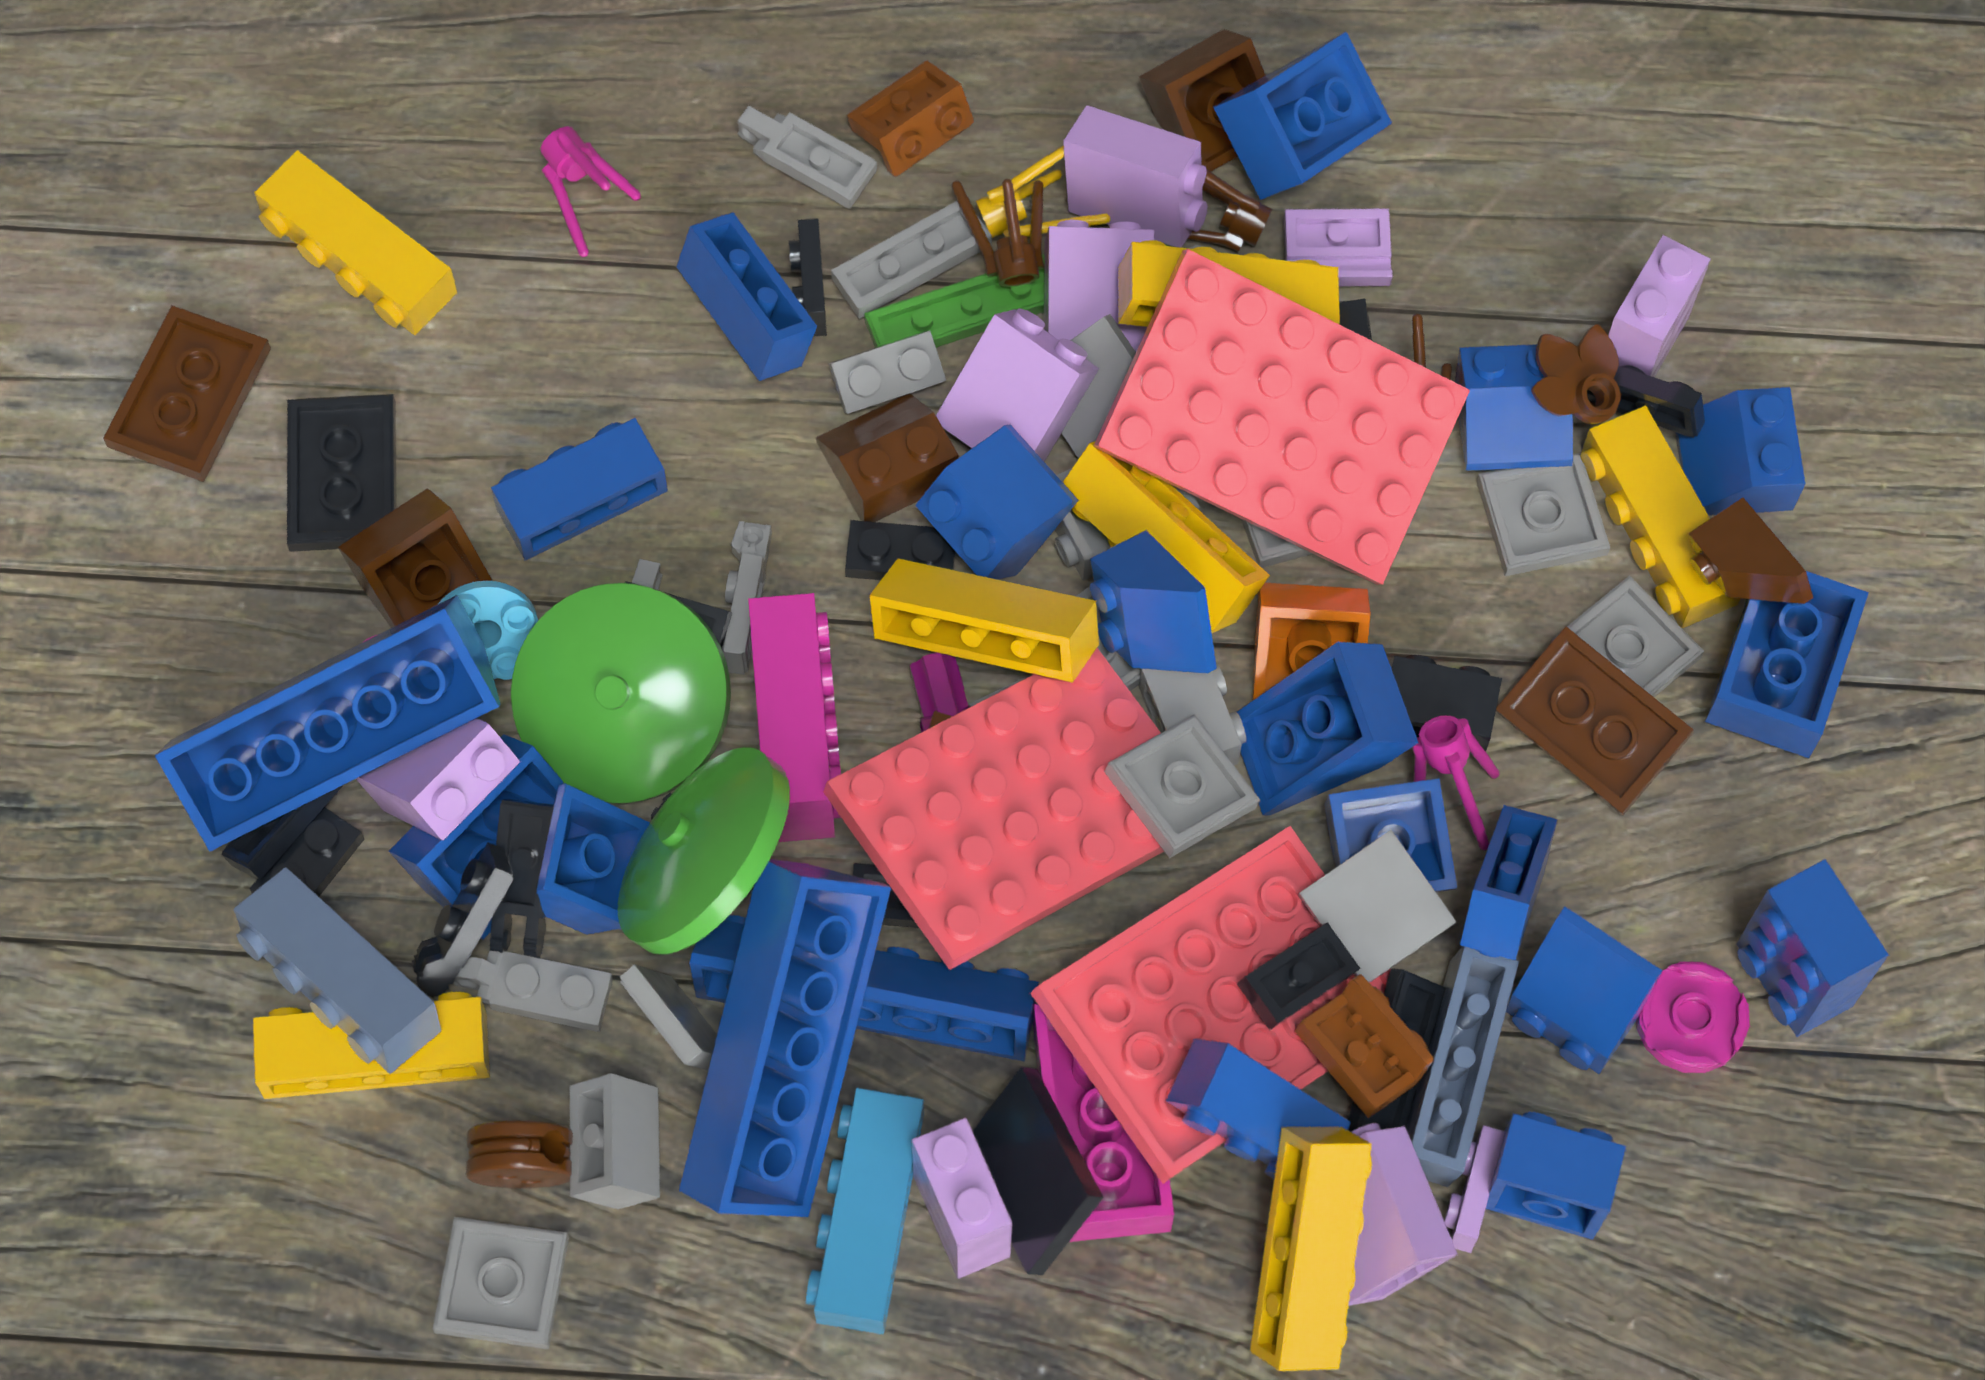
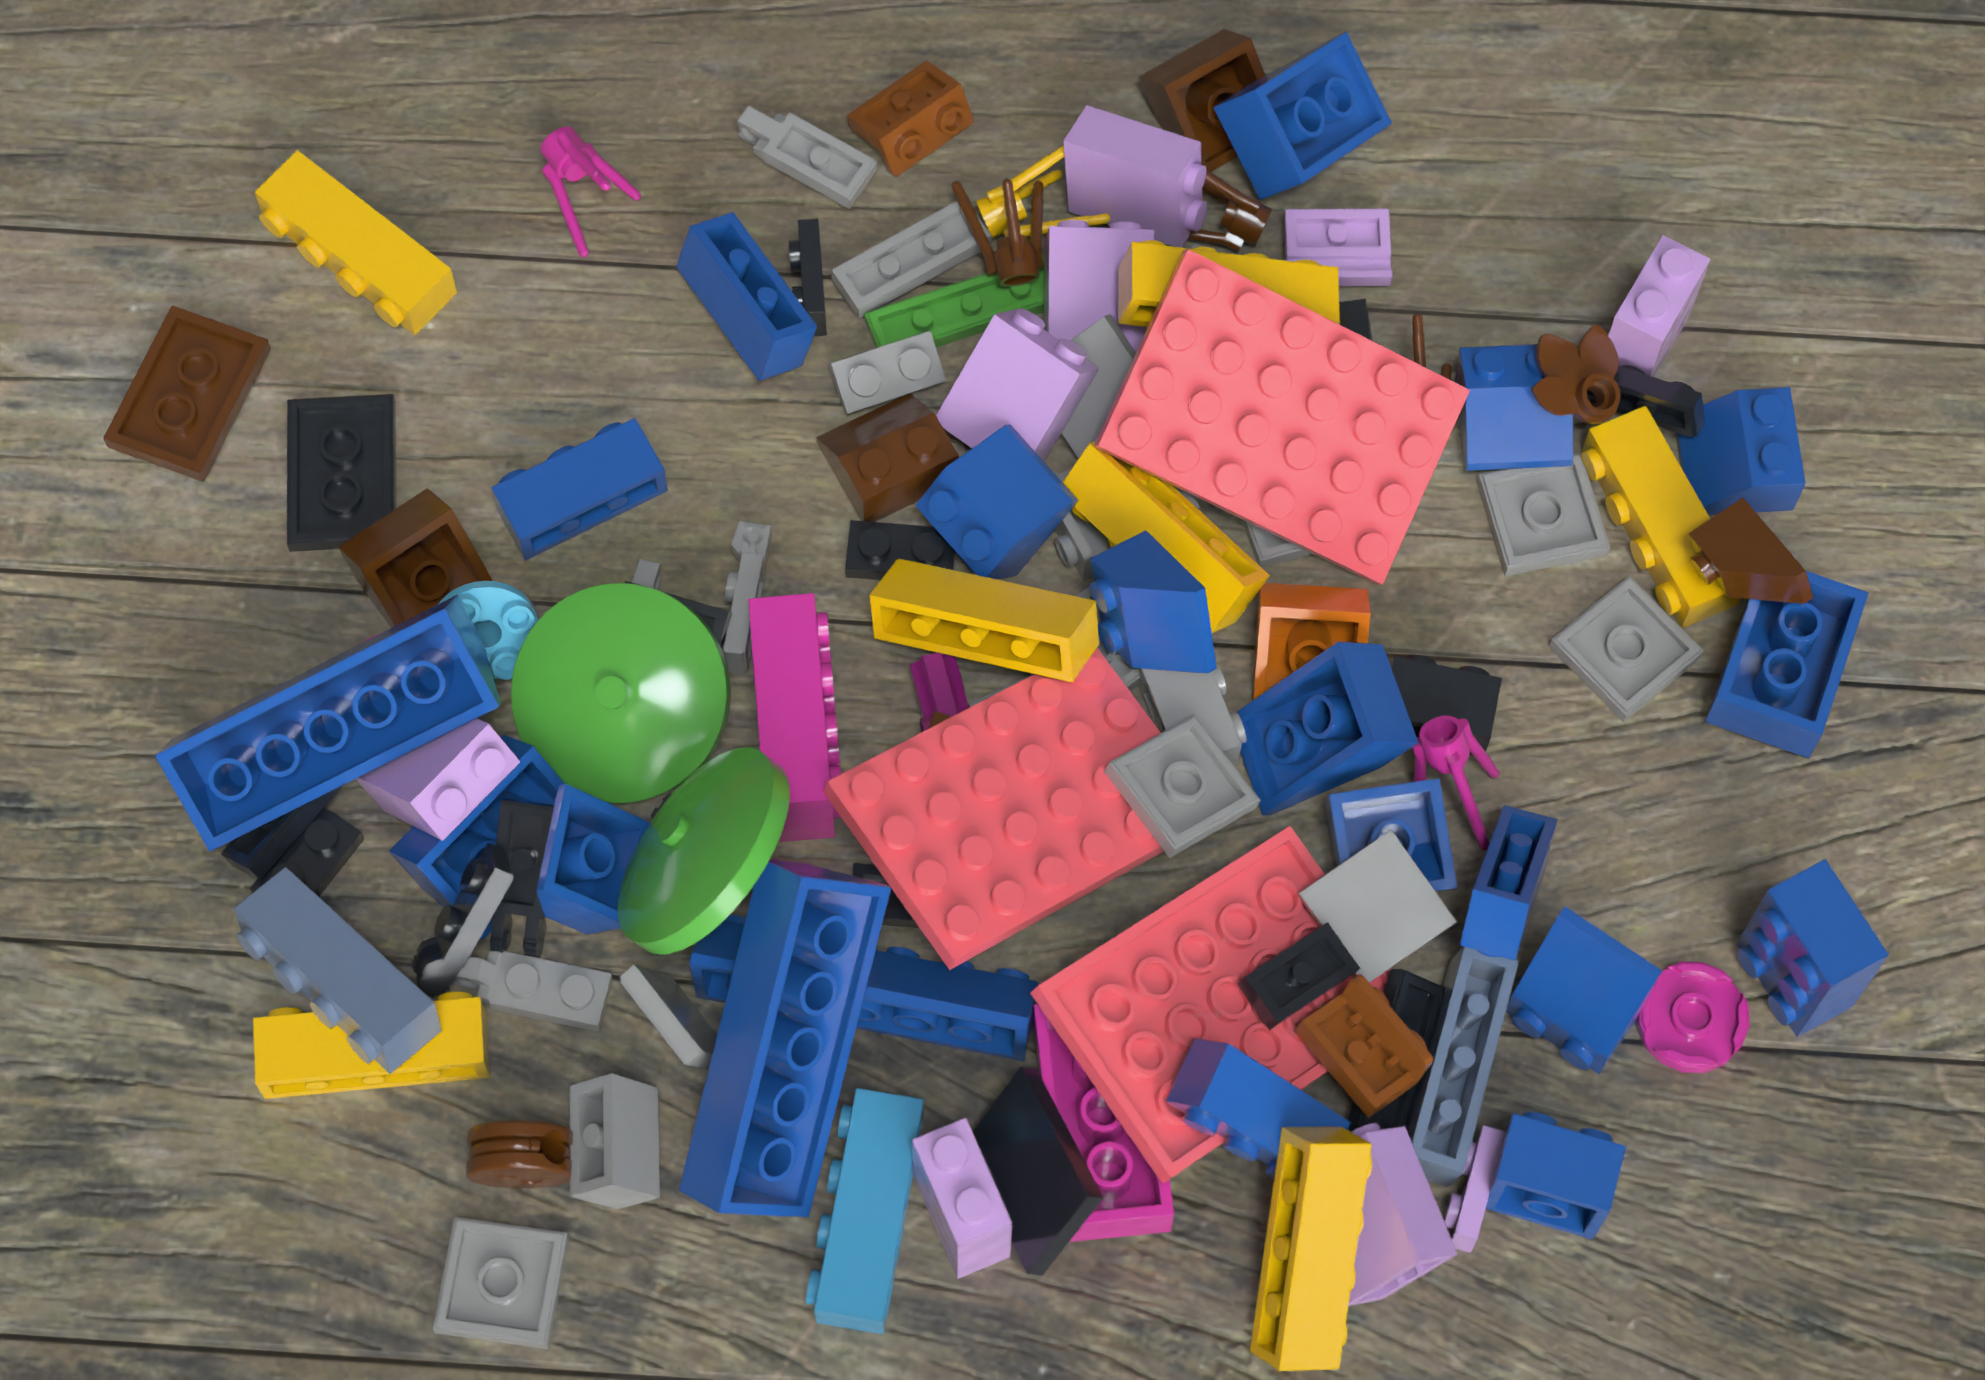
reddish brown plate [1496,626,1694,816] -> none

